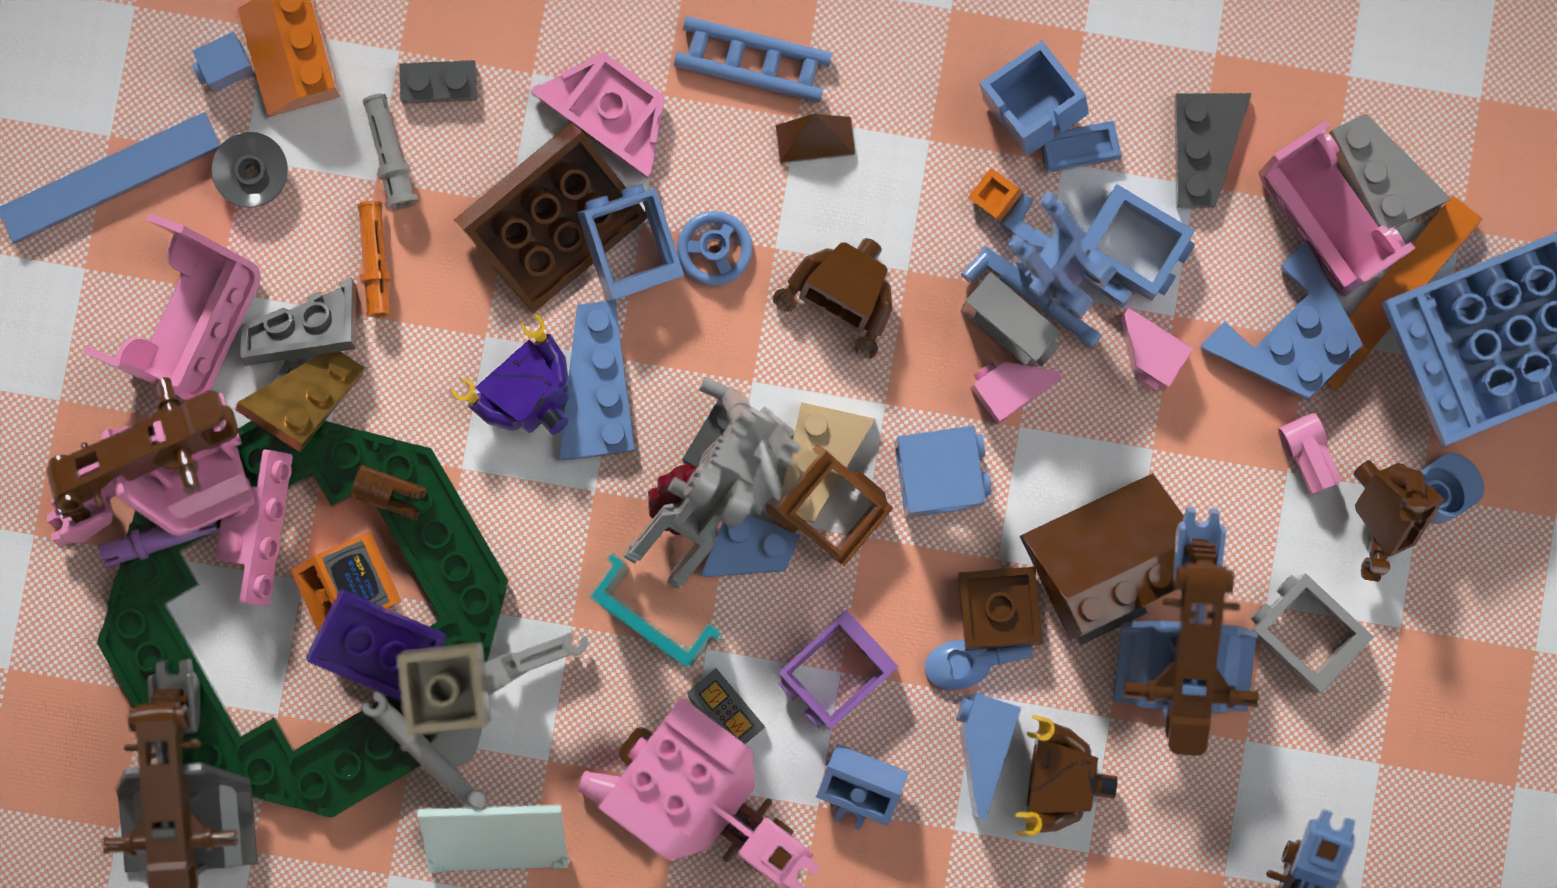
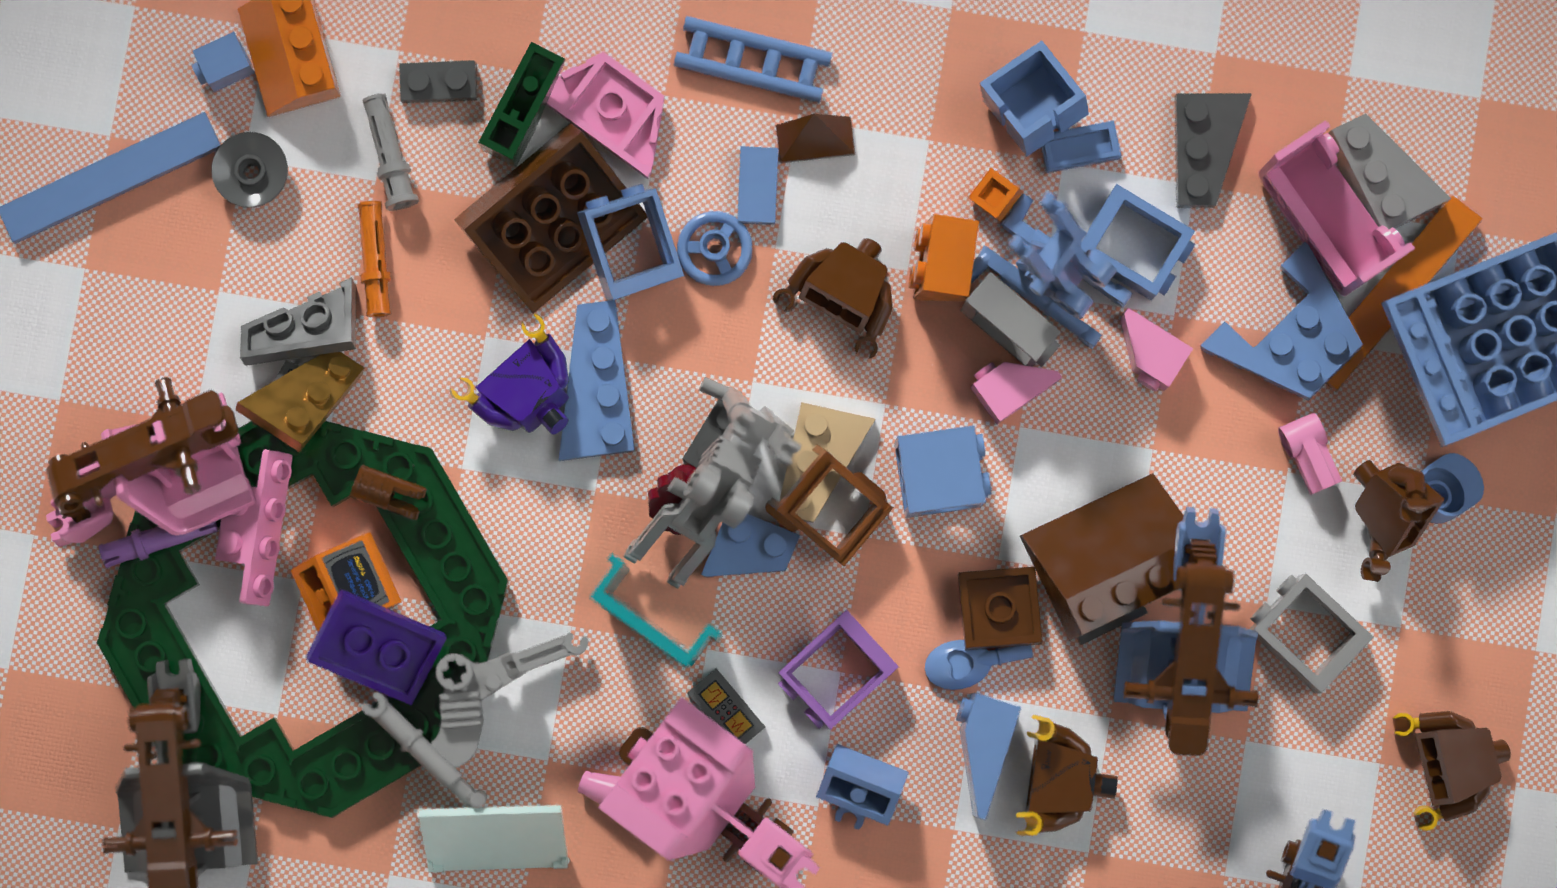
bright pink windscreen [83,213,261,400] -> none
dark tan brick [397,642,491,735] -> none
none -> dark green slope [478,42,566,167]
none -> medium blue tile [737,146,778,225]
none -> orange slope [909,214,979,301]
none -> reddish brown torso [1393,711,1511,831]

